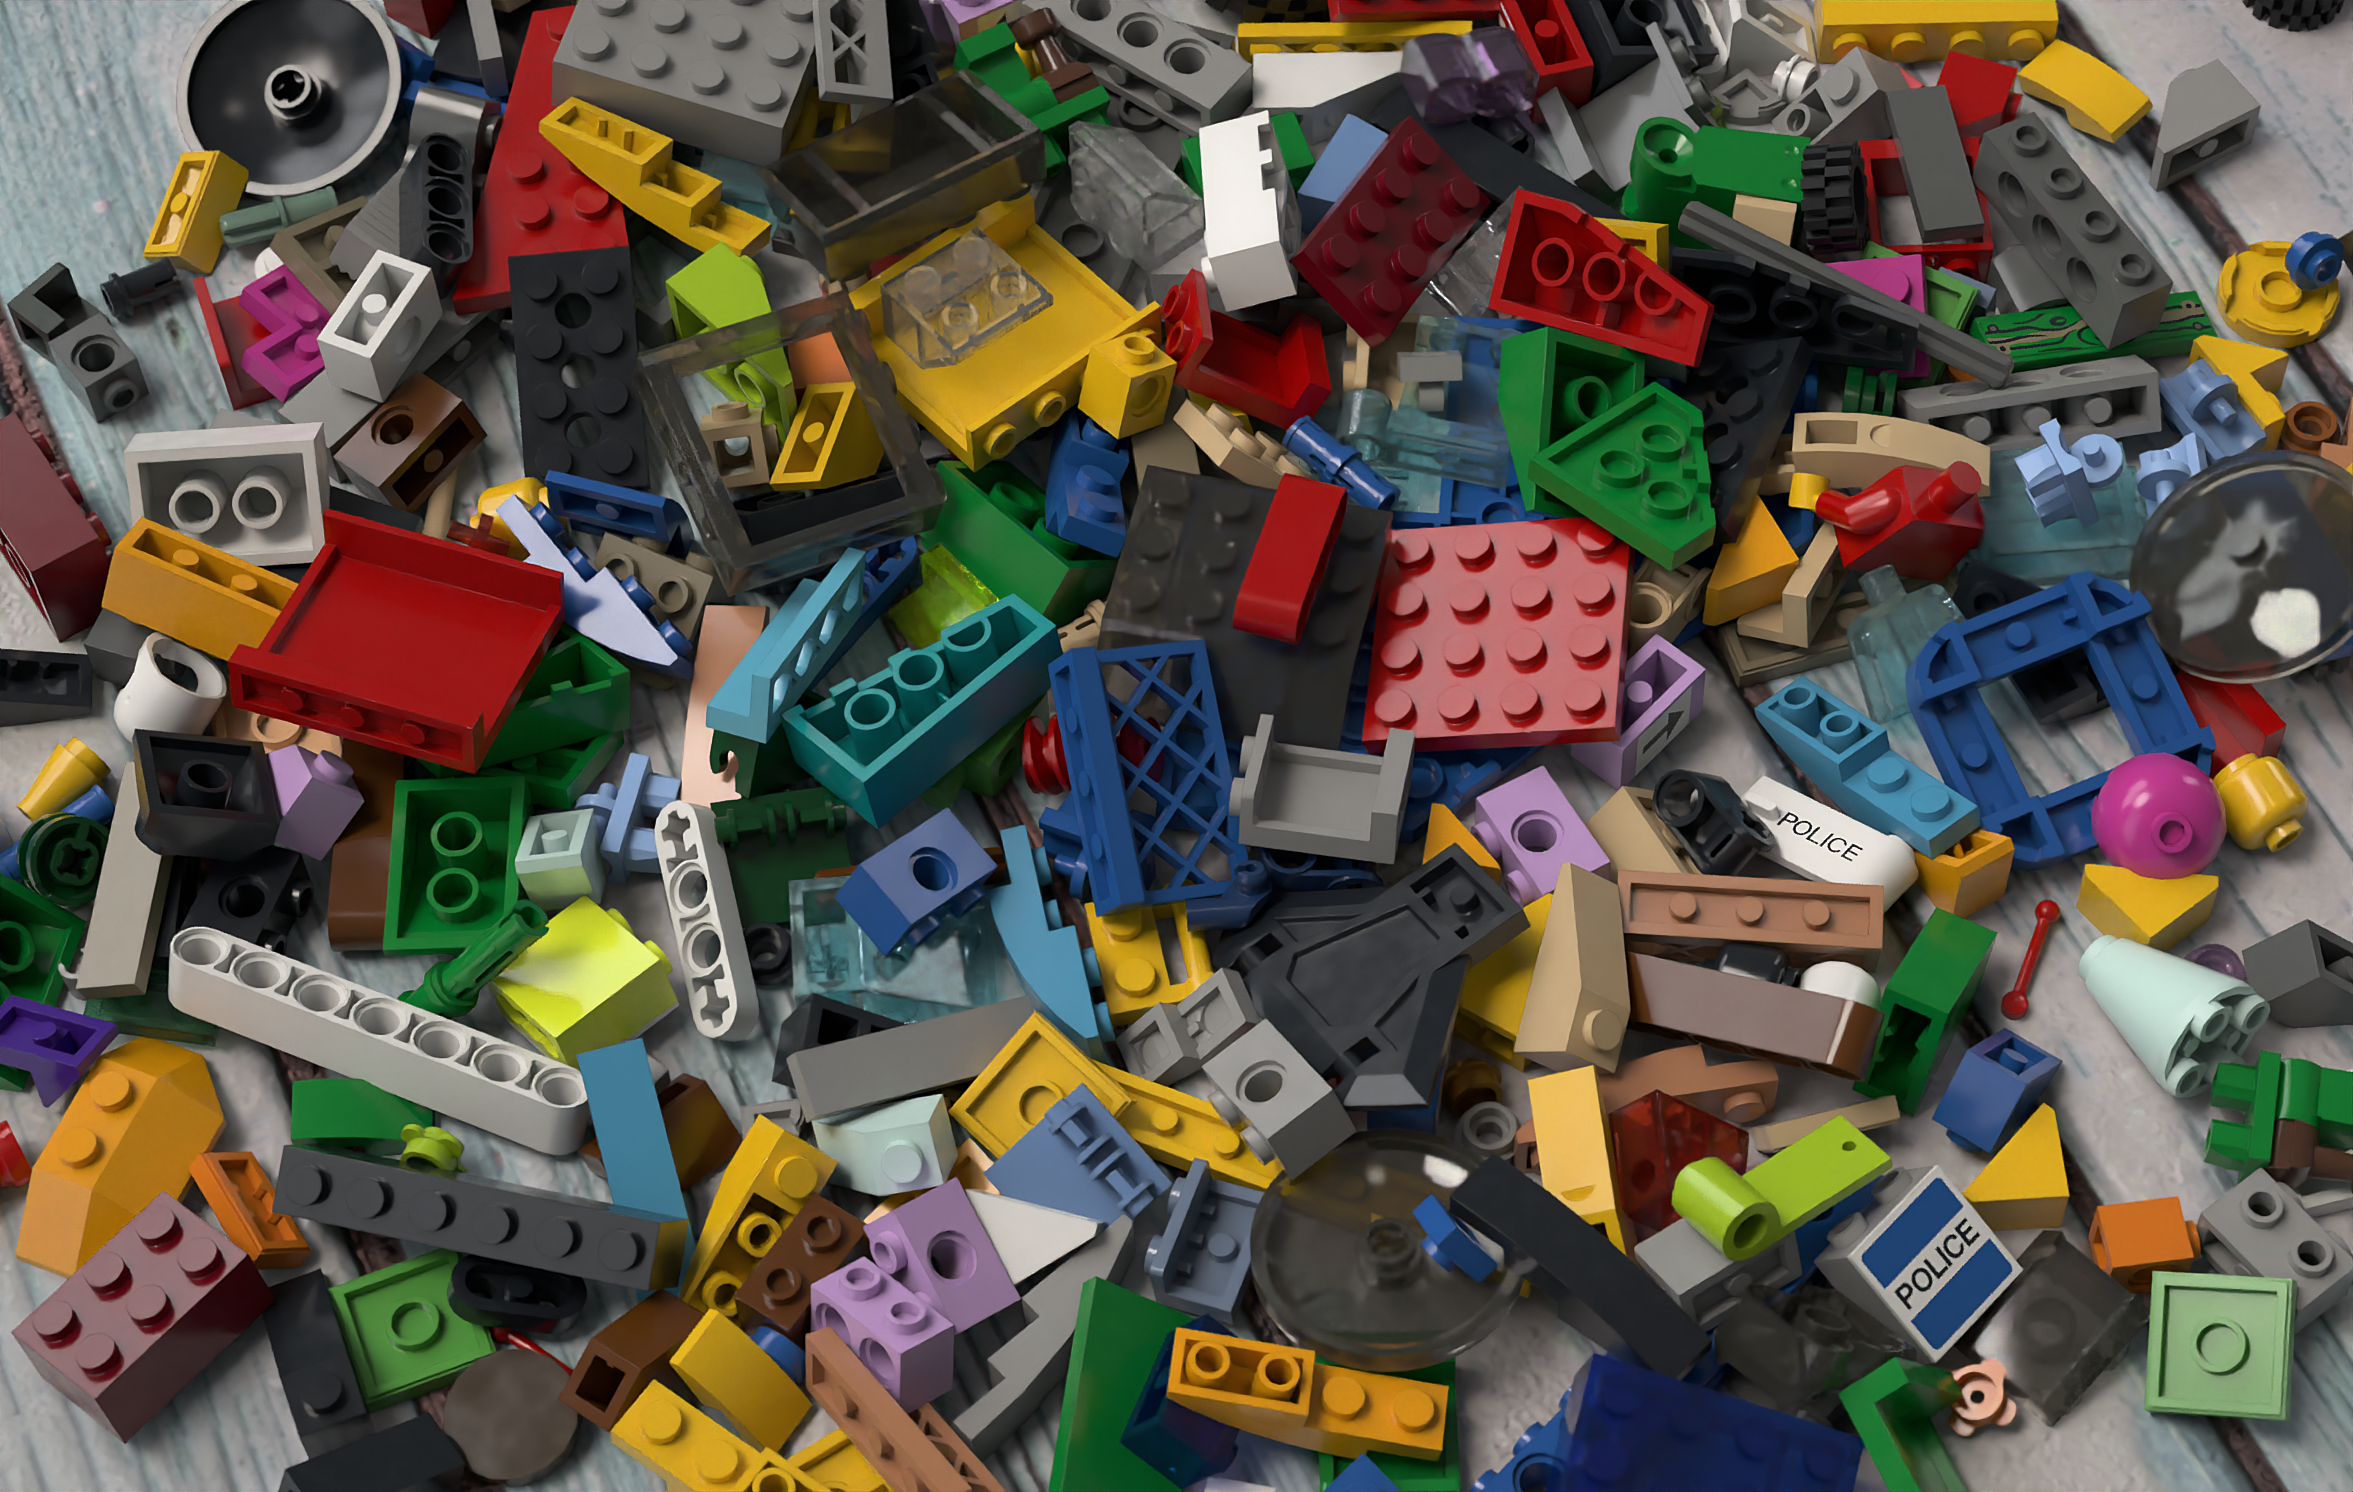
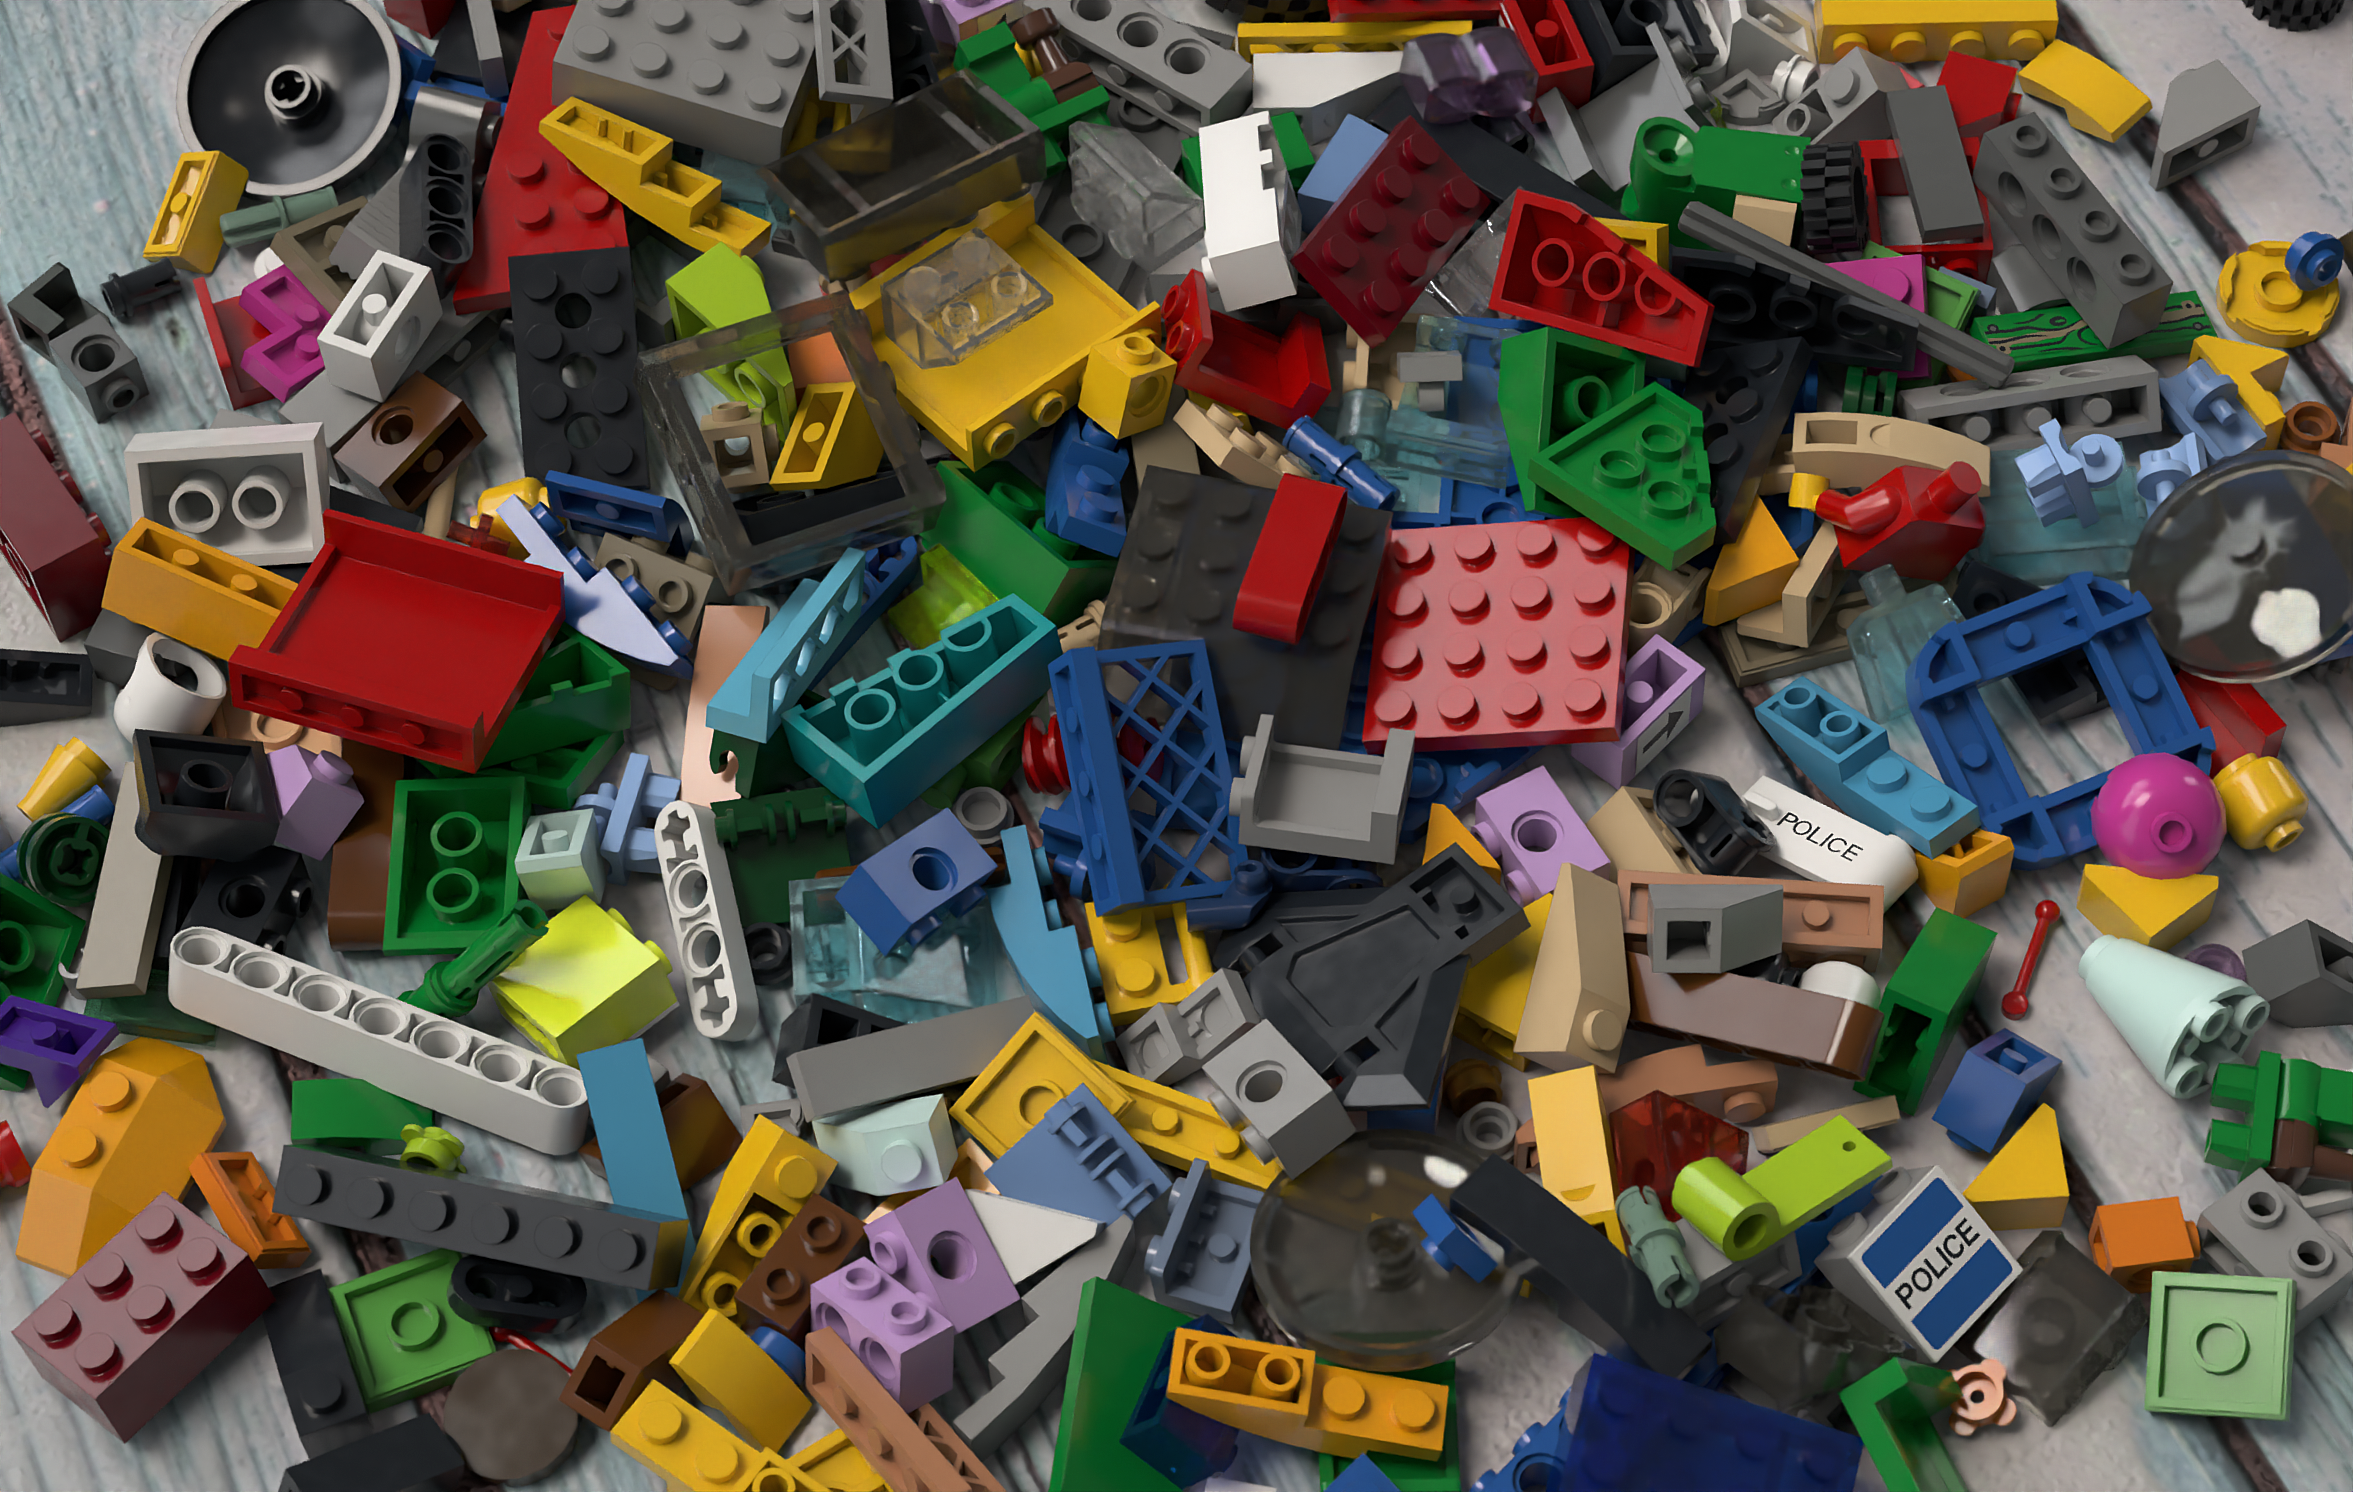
none -> light grey plate [951,787,1015,848]
none -> sand green pin [1615,1186,1700,1308]
none -> light grey slope [1647,884,1784,973]

